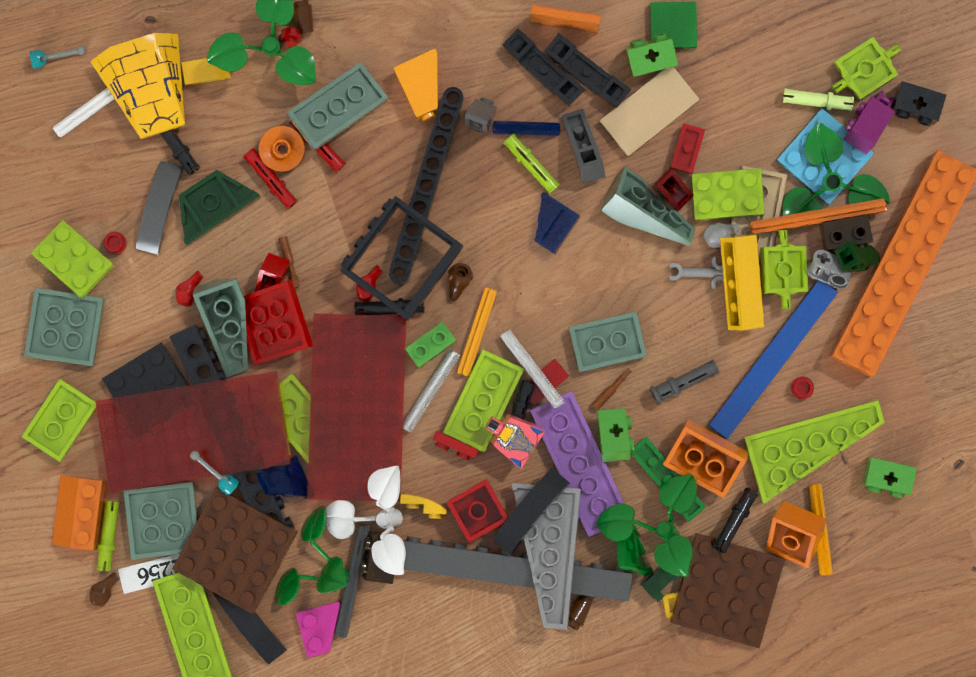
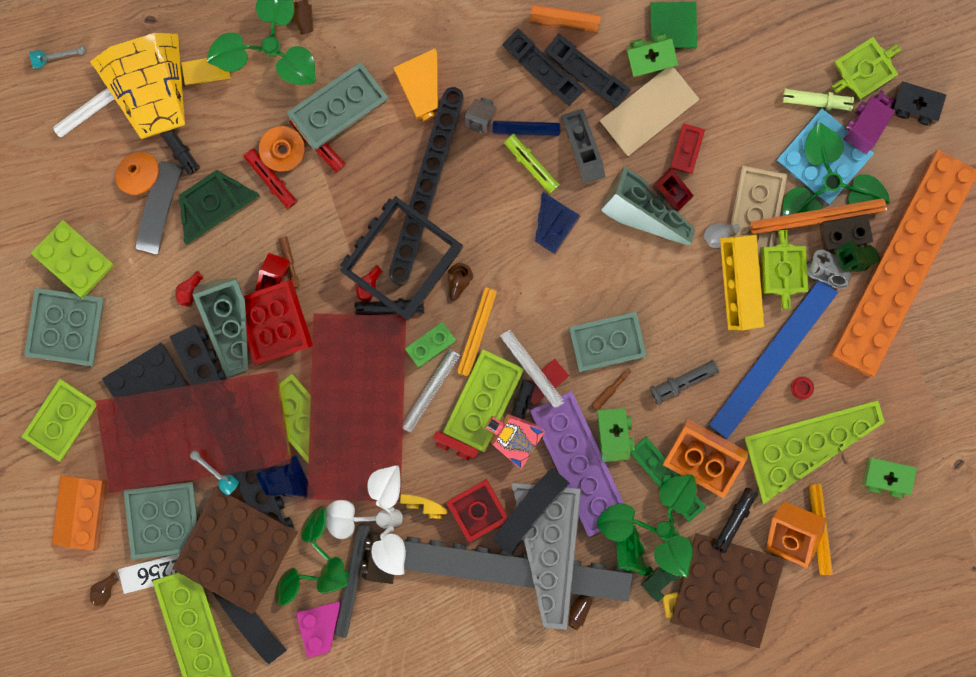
lime pin [96,500,120,571] -> none
red plate [103,232,127,255] -> none
red plate [279,28,302,47] -> none
light grey bar [669,257,724,290] -> none
lime plate [692,168,765,221] -> none
none -> orange dish [115,152,159,195]

